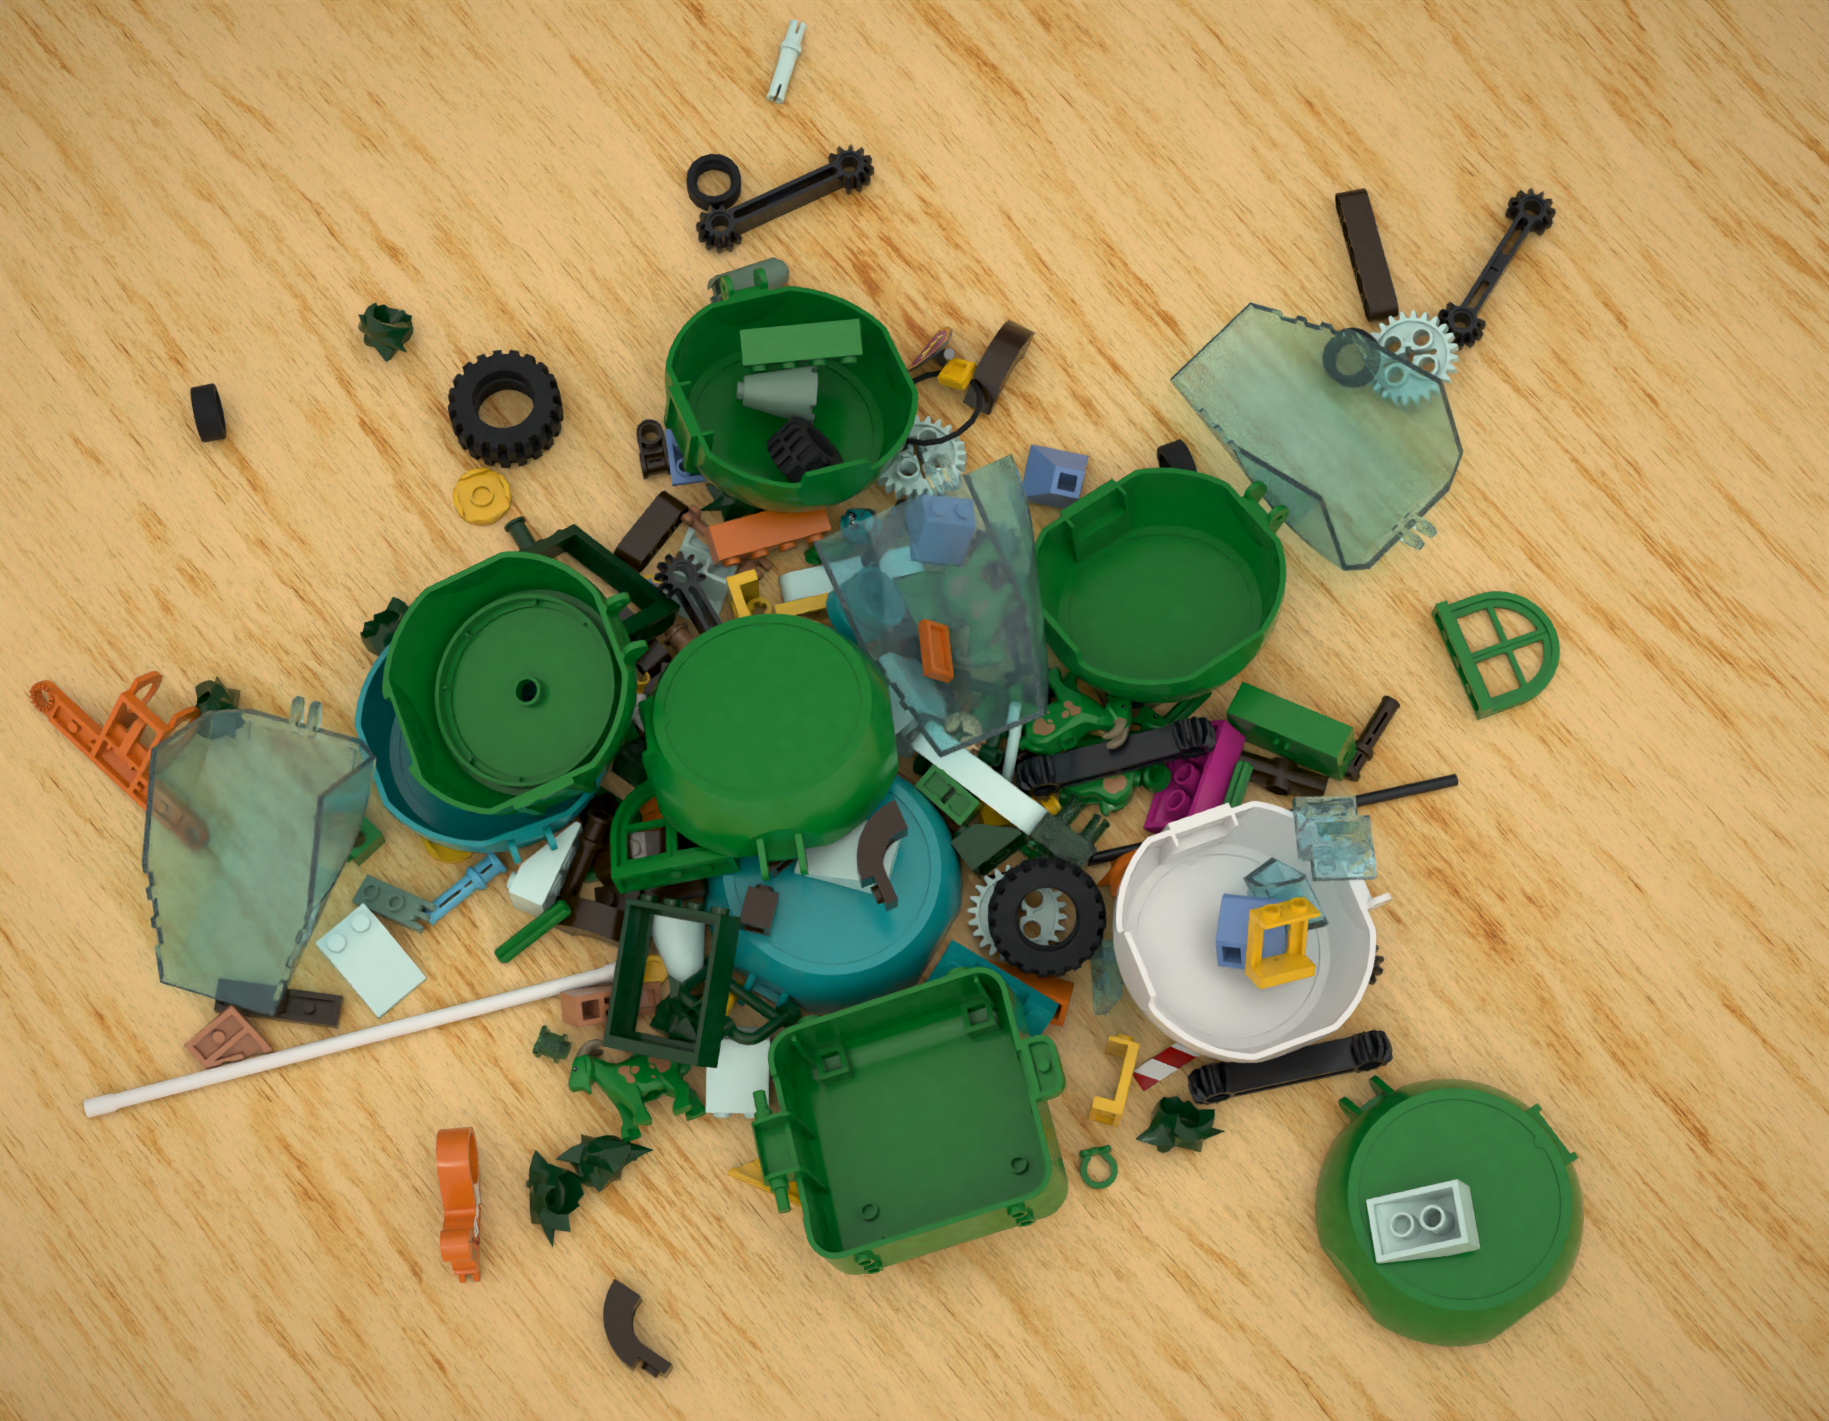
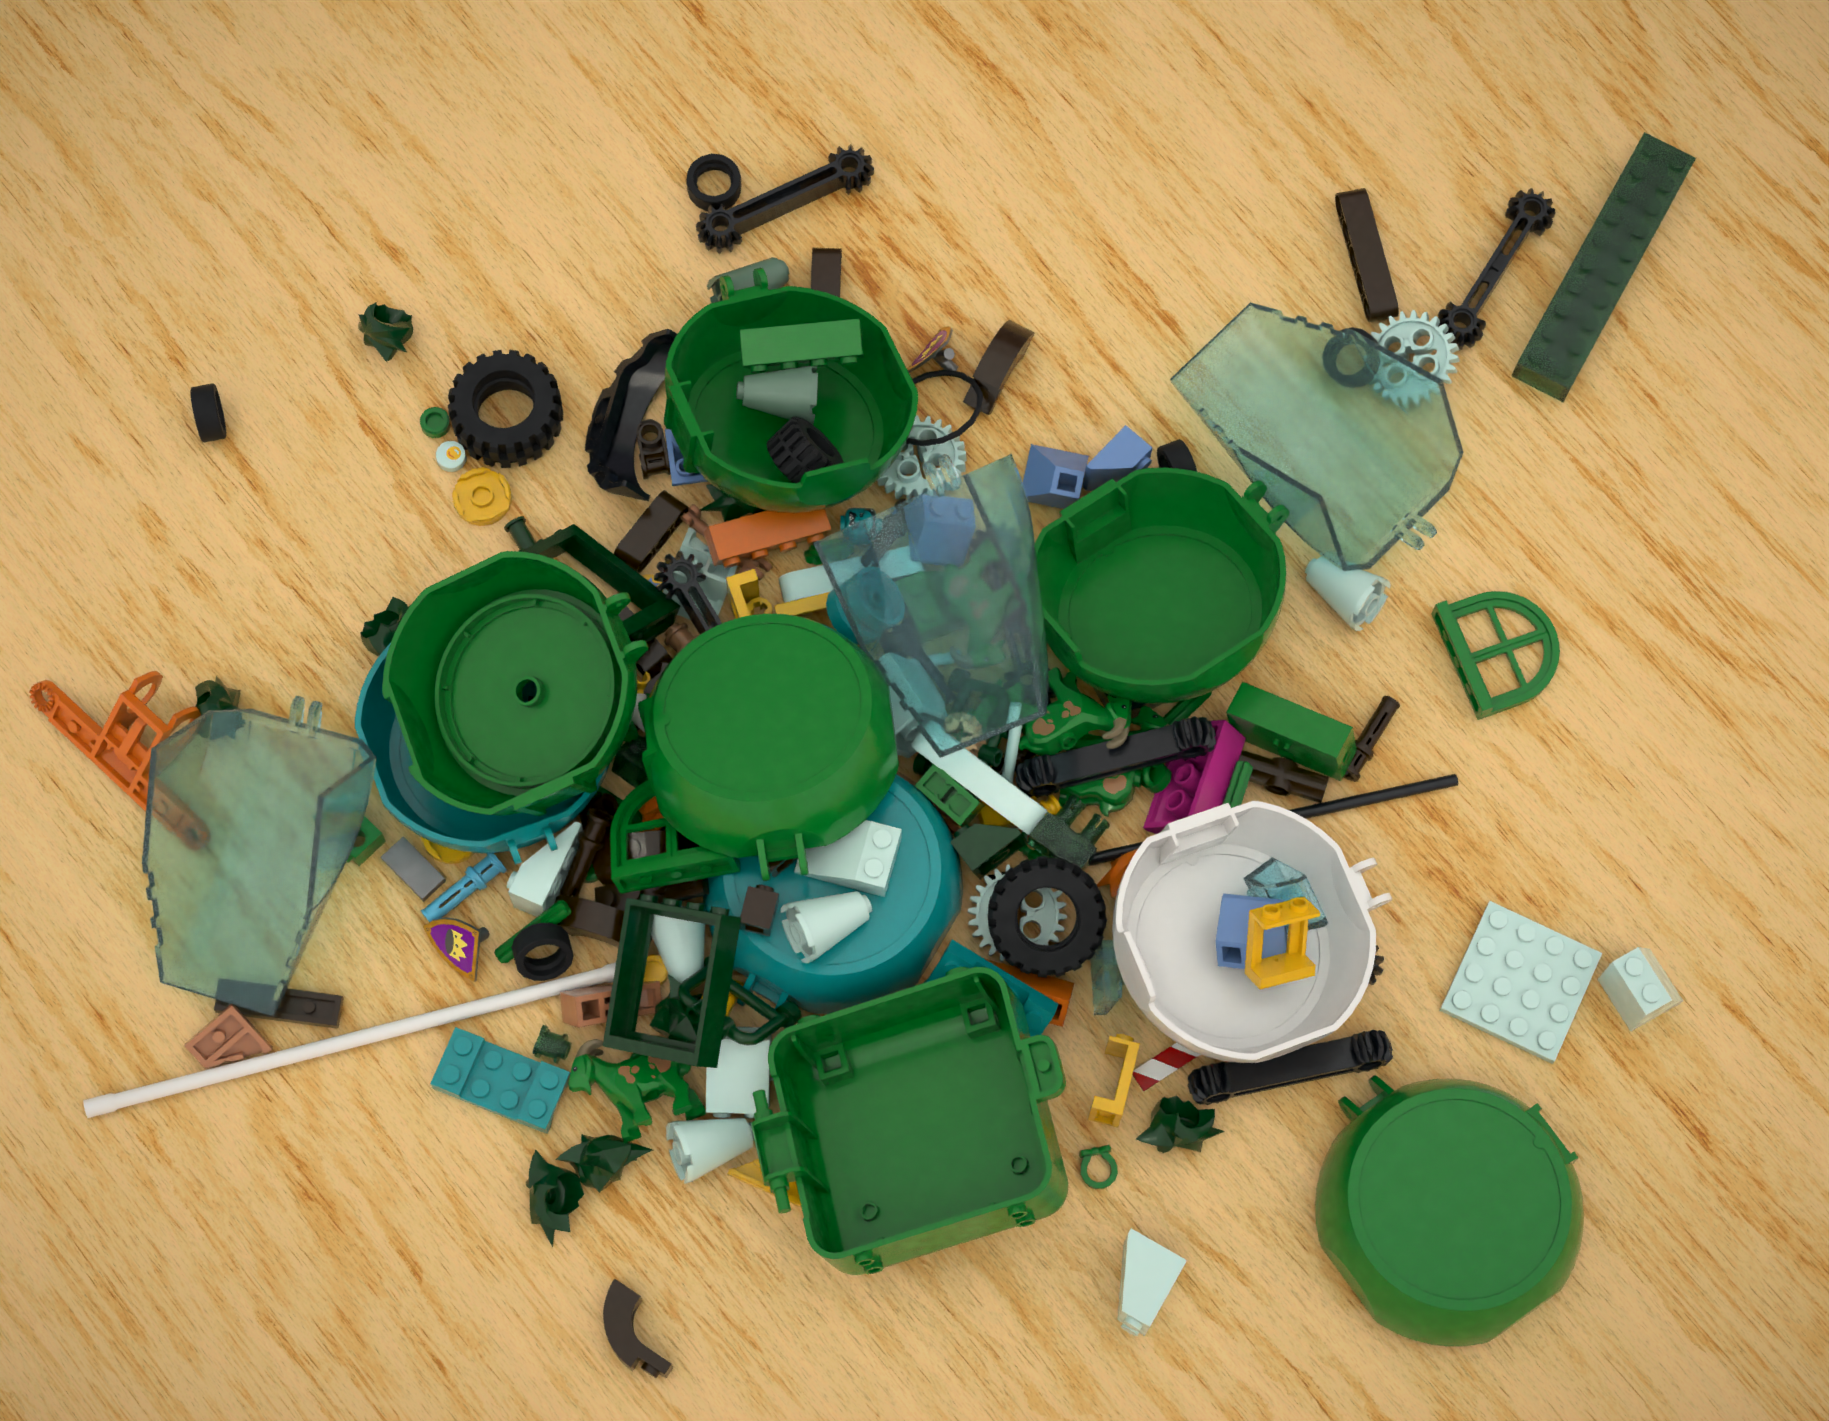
light aqua slope [316,903,427,1019] -> none
sand green hinge [352,875,437,934] -> none
orange animal [436,1127,481,1283] -> none
light aqua pin [766,19,807,104] -> none
dark brown arch [857,800,908,912] -> none
orange tile [918,619,954,683] -> none
yellow tile [937,357,977,391] -> none
clear light blue bracket [1292,796,1377,881] -> none
light aqua slope [1366,1179,1480,1264] -> none
none -> flat silver tile [381,836,446,902]
none -> green tile [420,407,450,438]
none -> shield [423,917,490,982]
none -> teal piece [430,1027,570,1134]
none -> light aqua tile [436,441,466,472]
none -> black tyre [512,923,574,981]
none -> black windscreen [585,329,677,502]
none -> light aqua cone [666,1118,755,1184]
none -> light aqua cone [781,891,872,963]
none -> dark brown beam [811,247,842,297]
none -> medium blue slope [1083,425,1152,491]
none -> light aqua slope [1117,1228,1187,1336]
none -> light aqua cone [1305,556,1391,631]
none -> light aqua plate [1439,901,1602,1064]
none -> clear green brick [1512,132,1696,403]
none -> light aqua slope [1597,947,1683,1031]

